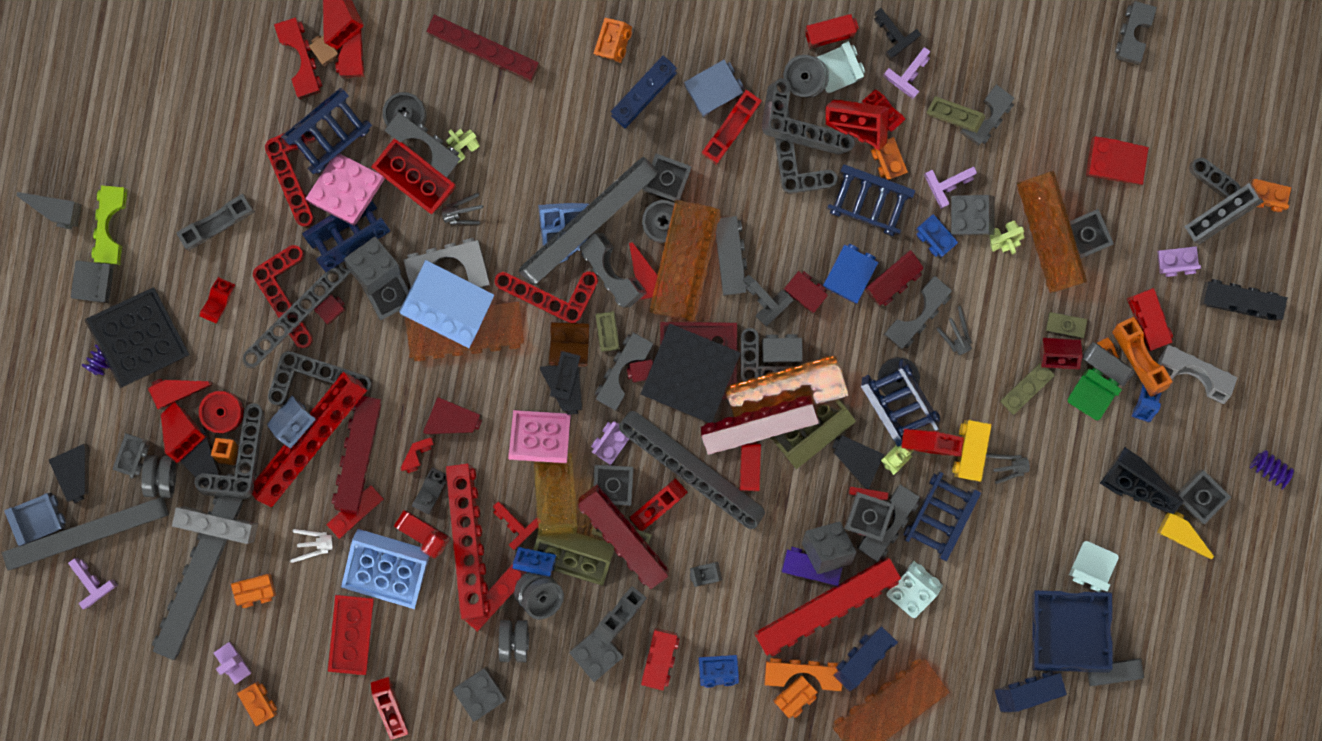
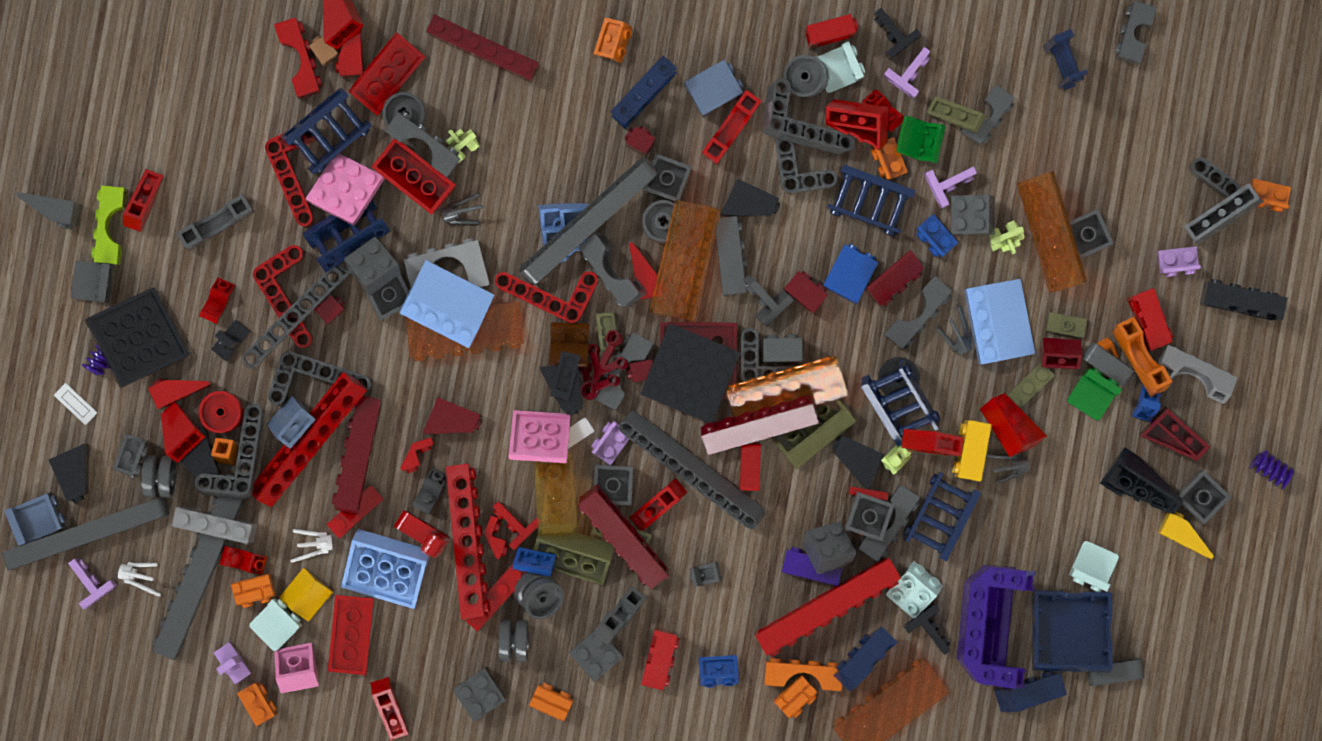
red slope [1086,136,1149,185] -> none
none -> white sticker [54,383,97,425]
none -> white plant [118,562,161,597]
none -> red slope [123,169,164,232]
none -> black bracket [211,320,251,361]
none -> red slope [219,546,268,575]
none -> light aqua bracket [249,598,302,651]
none -> bright pink slope [274,642,319,693]
none -> yellow slope [279,568,333,622]
none -> red plate [348,32,425,116]
none -> red slope [484,515,509,559]
none -> orange brick [529,682,574,722]
none -> white sticker [568,417,594,449]
none -> dark red plant [579,330,629,400]
none -> dark red brick [625,126,656,158]
none -> black slope [721,179,780,217]
none -> green bracket [897,116,946,163]
none -> black bracket [903,603,951,655]
none -> dark purple wedge [957,565,1036,689]
none -> light blue slope [964,279,1035,365]
none -> red wedge [980,393,1047,457]
none -> dark blue fence [1043,29,1088,90]
none -> dark red wedge [1140,406,1210,461]

